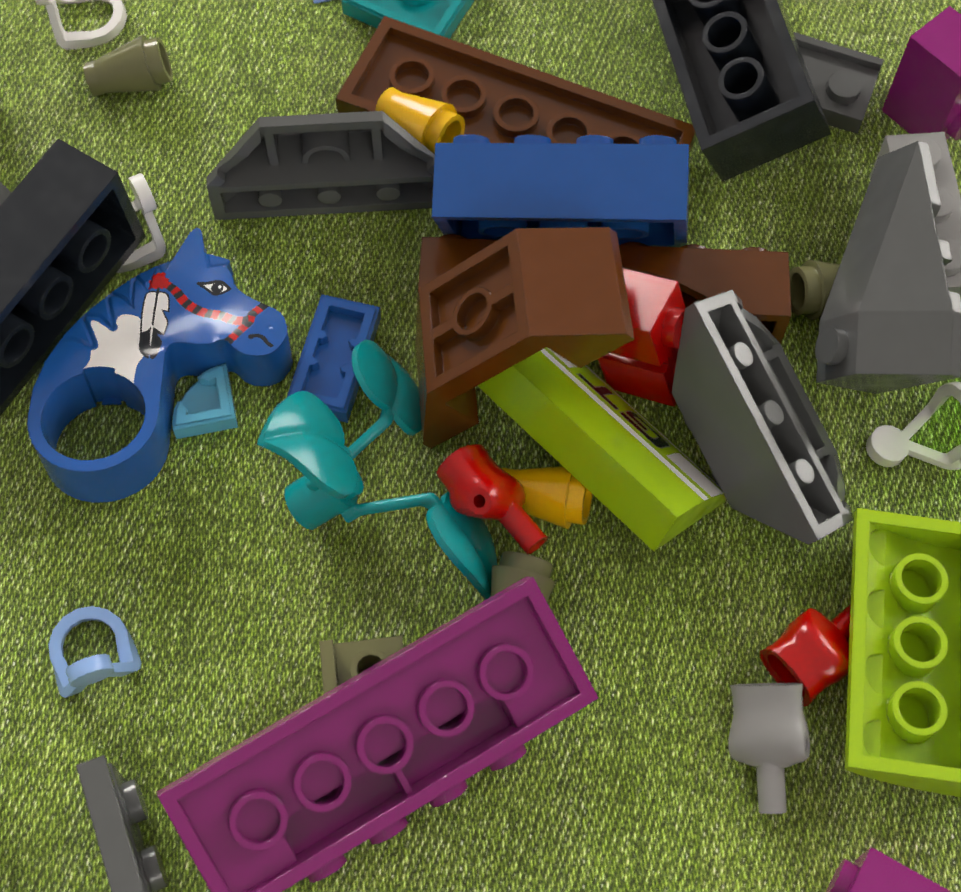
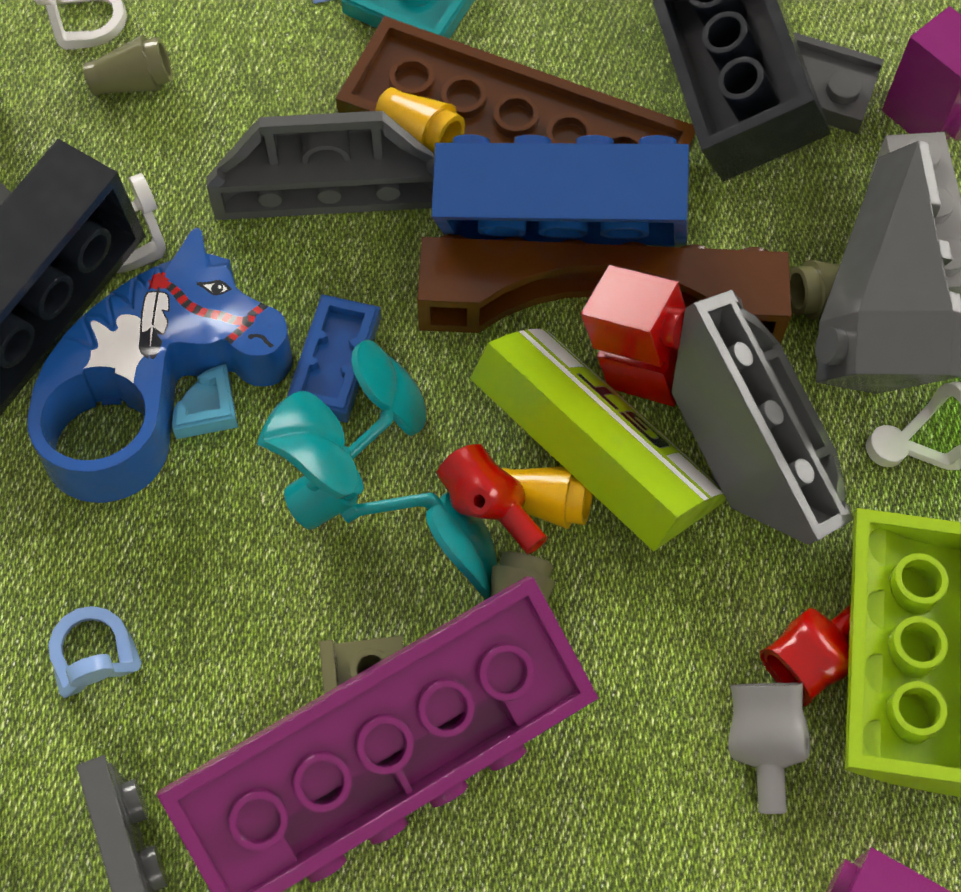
reddish brown slope [415,227,634,449] -> none

